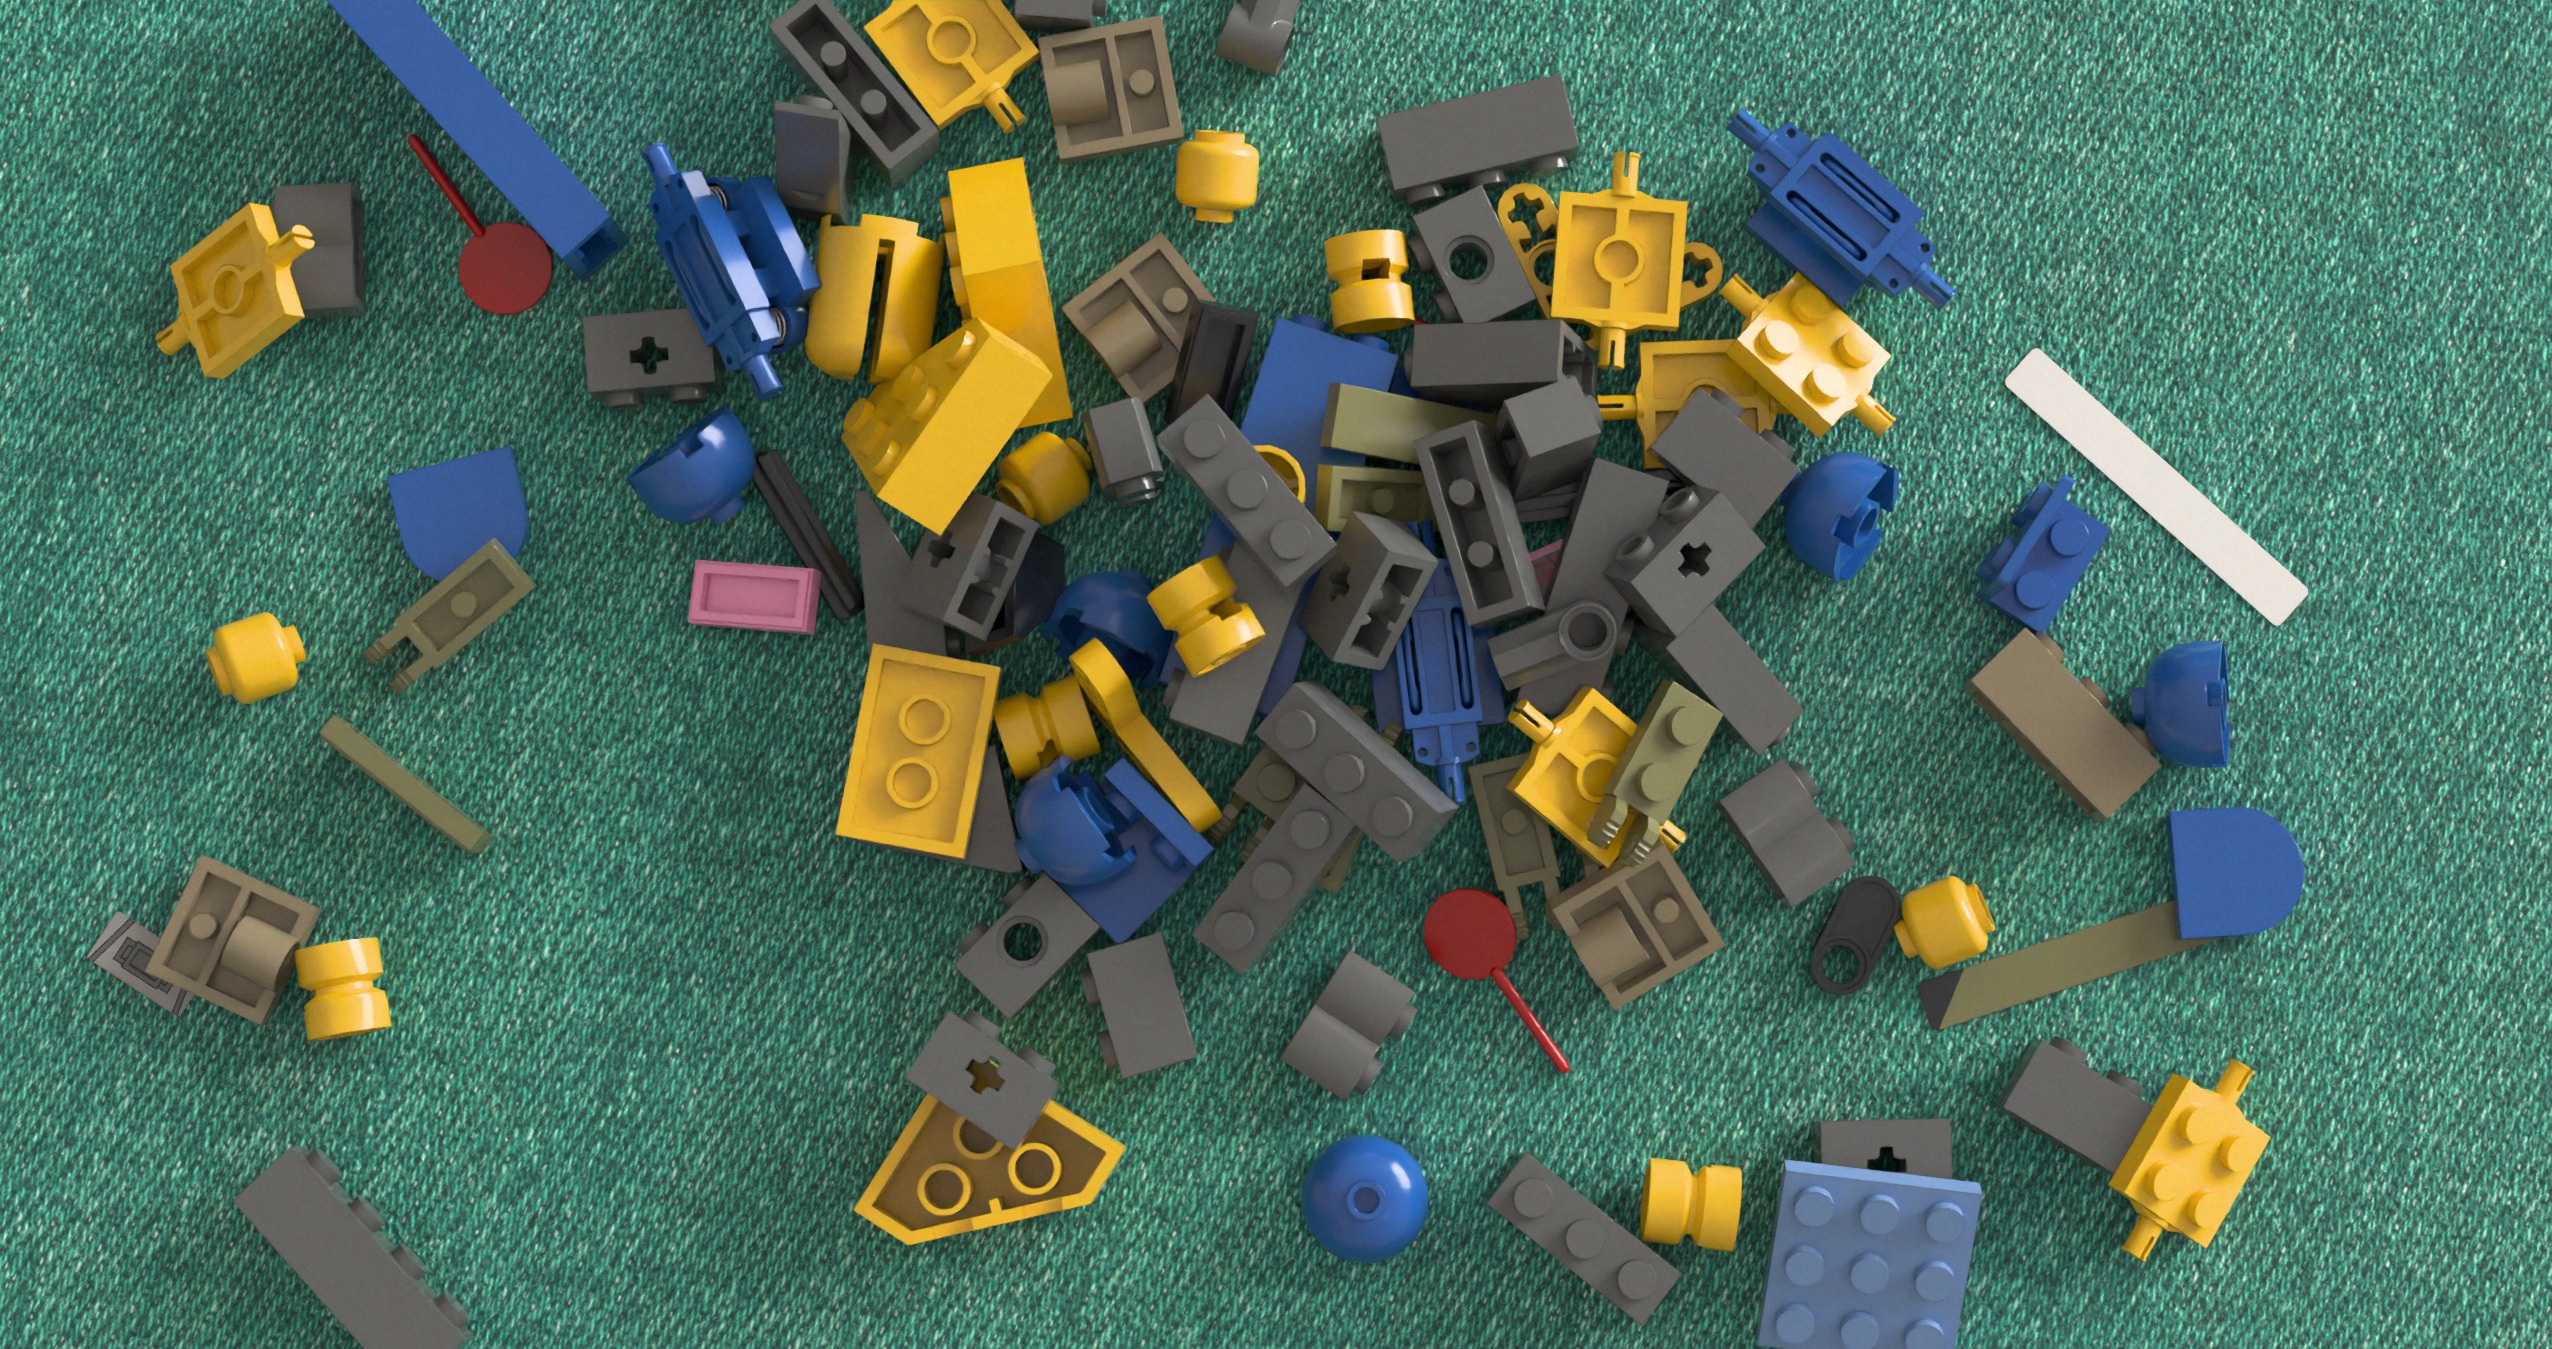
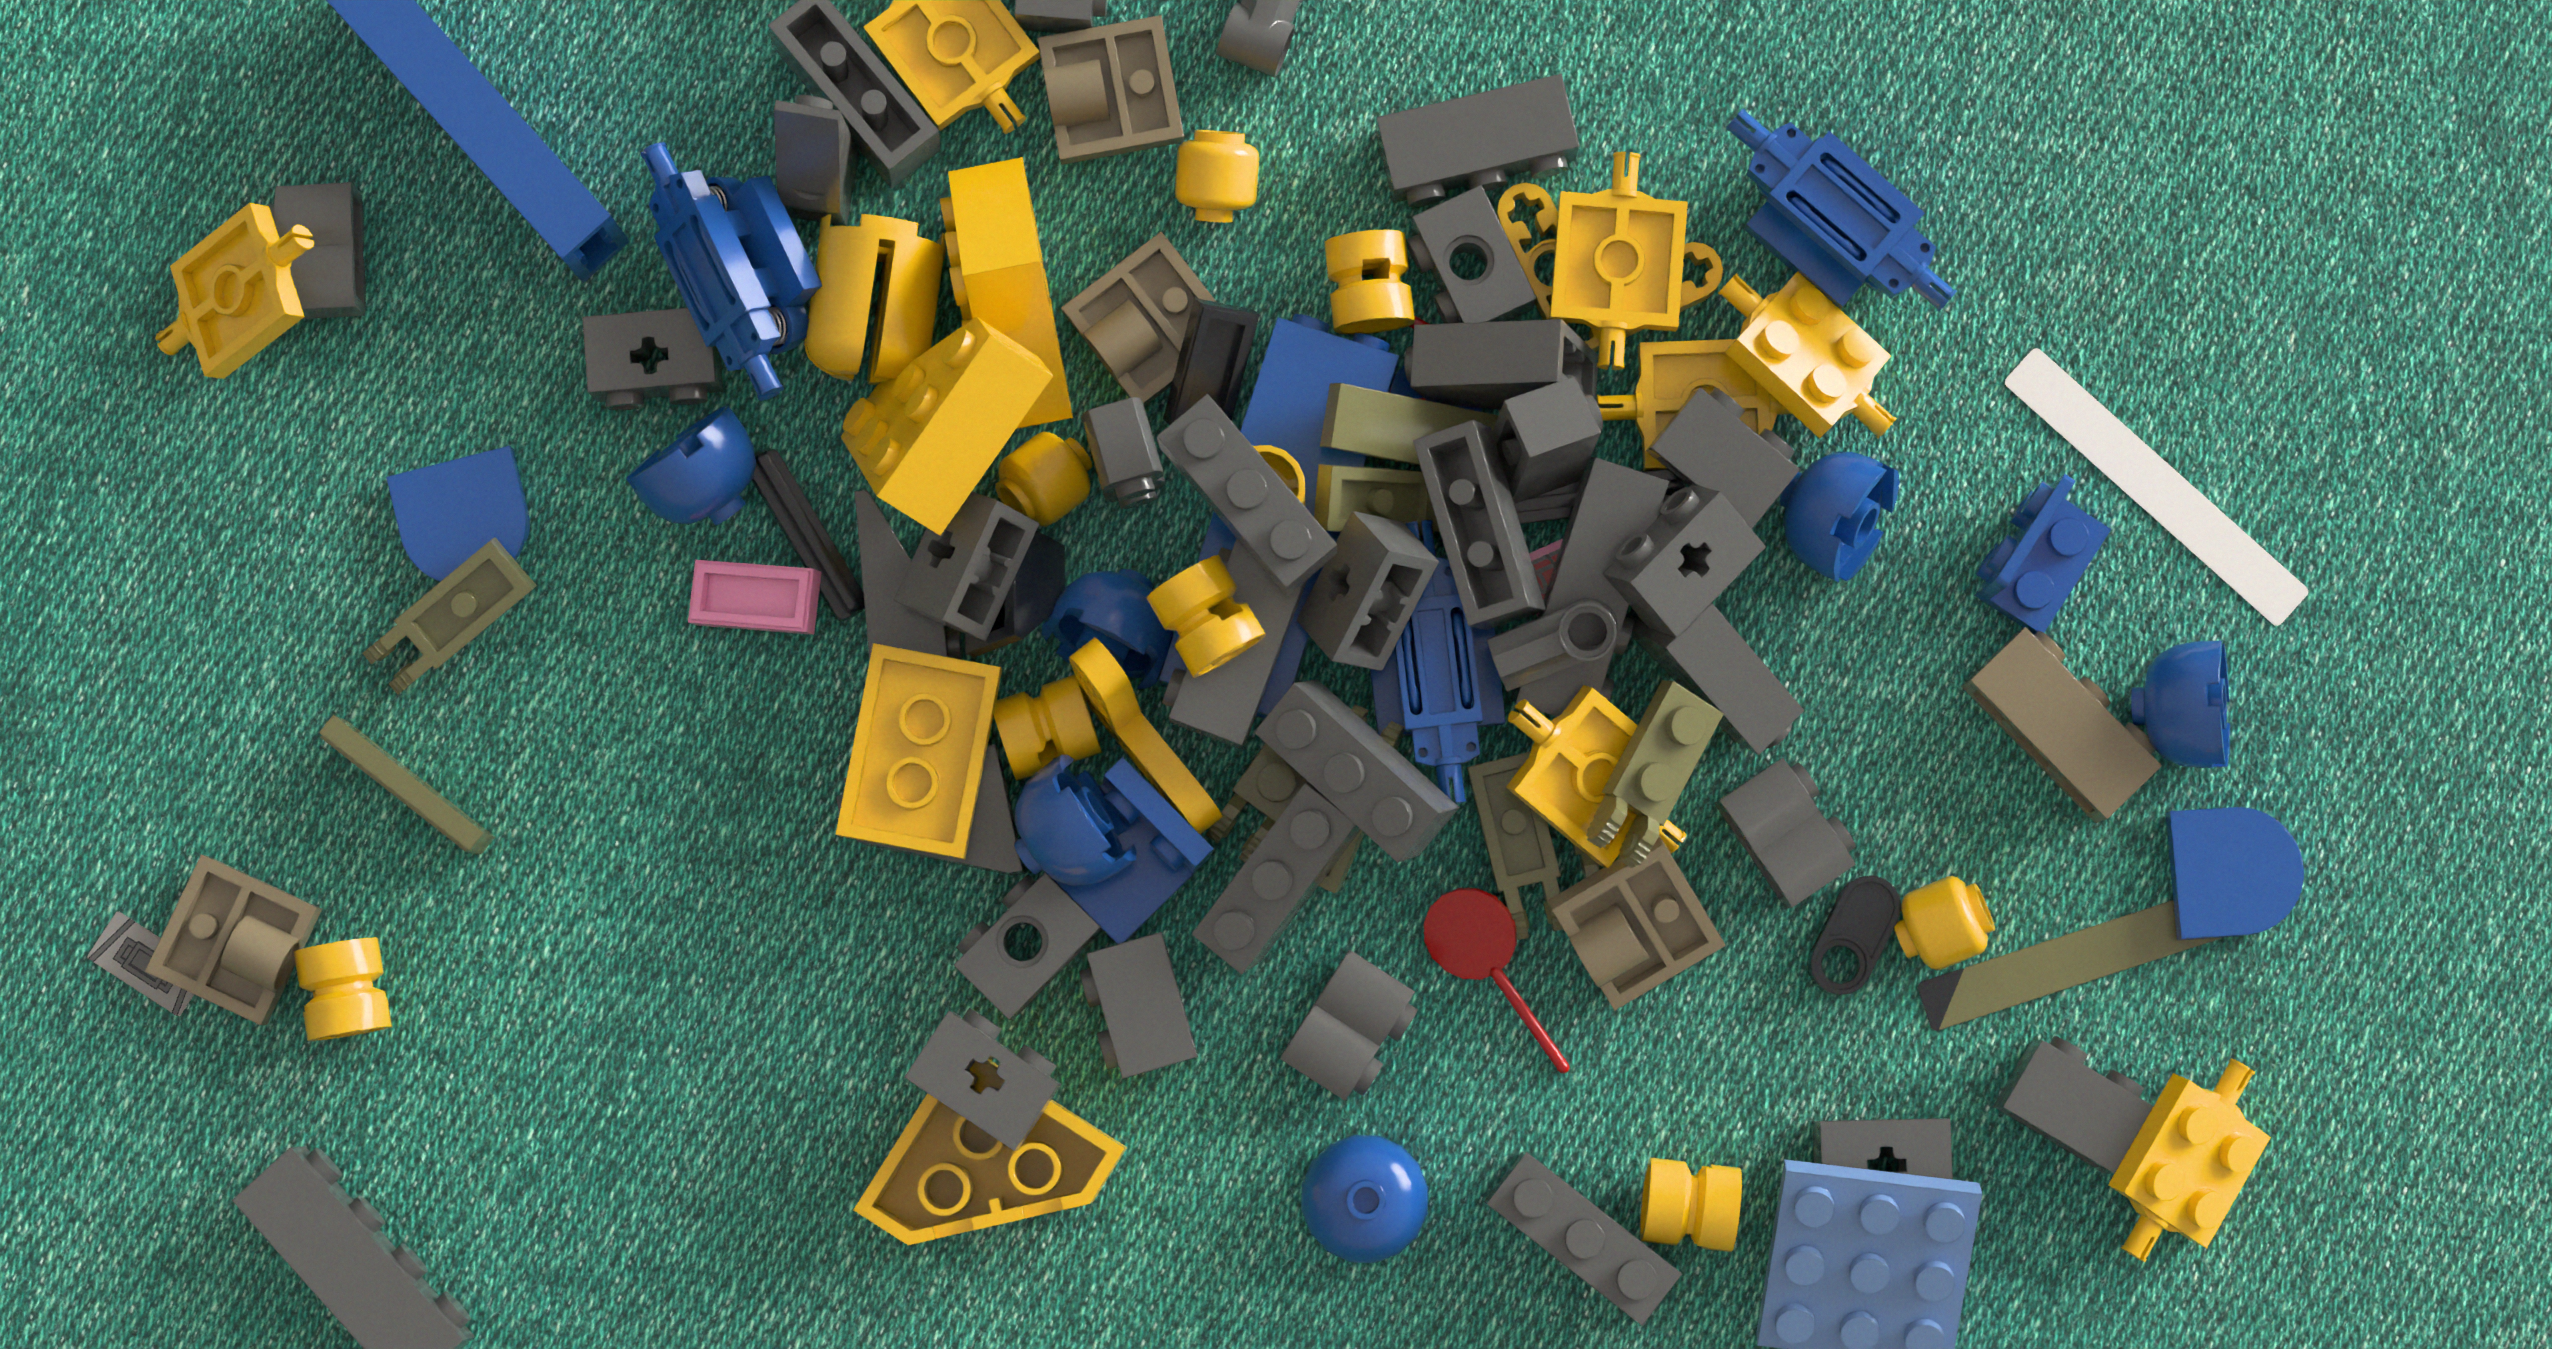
yellow head [204,612,307,704] -> none
red piece [408,134,553,315] -> none

